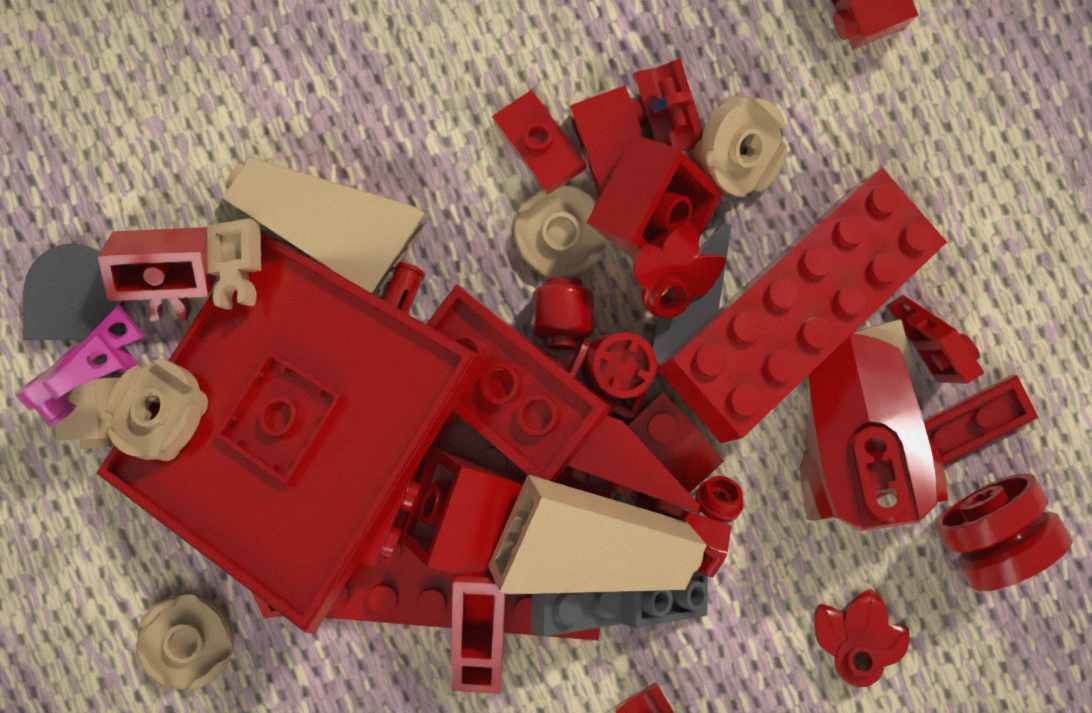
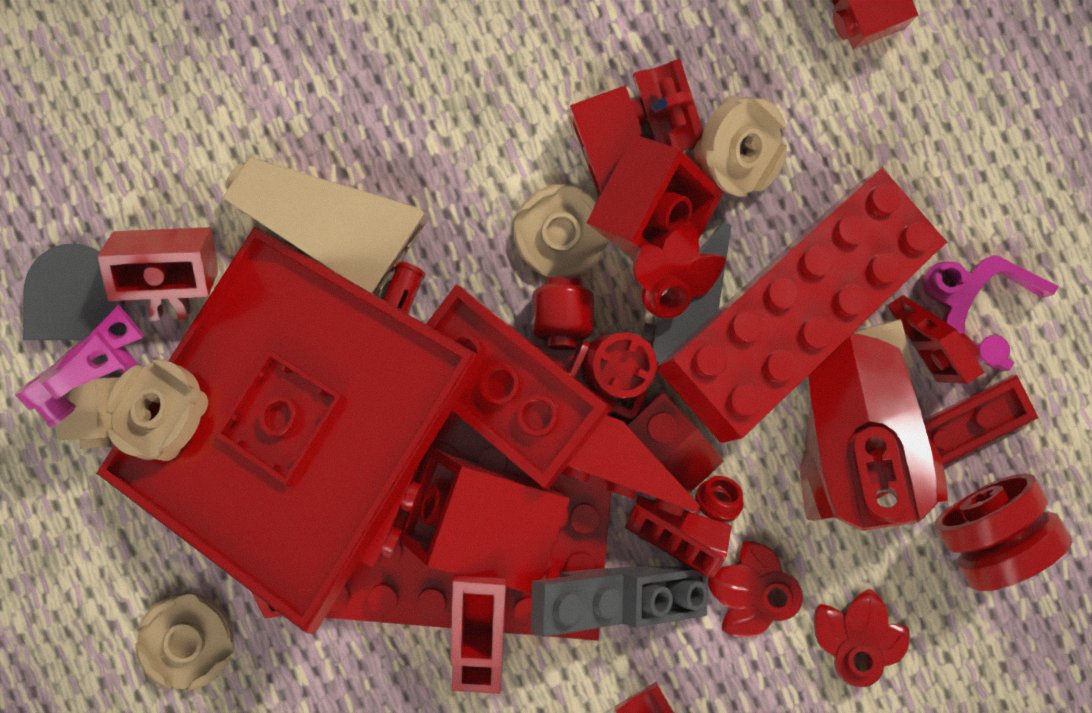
tan plate [207,218,261,309] -> none
tan slope [488,475,707,594] -> none
red plate [492,90,587,196] -> none
none -> red plate [708,541,803,637]
none -> dark pink piece [922,255,1059,372]

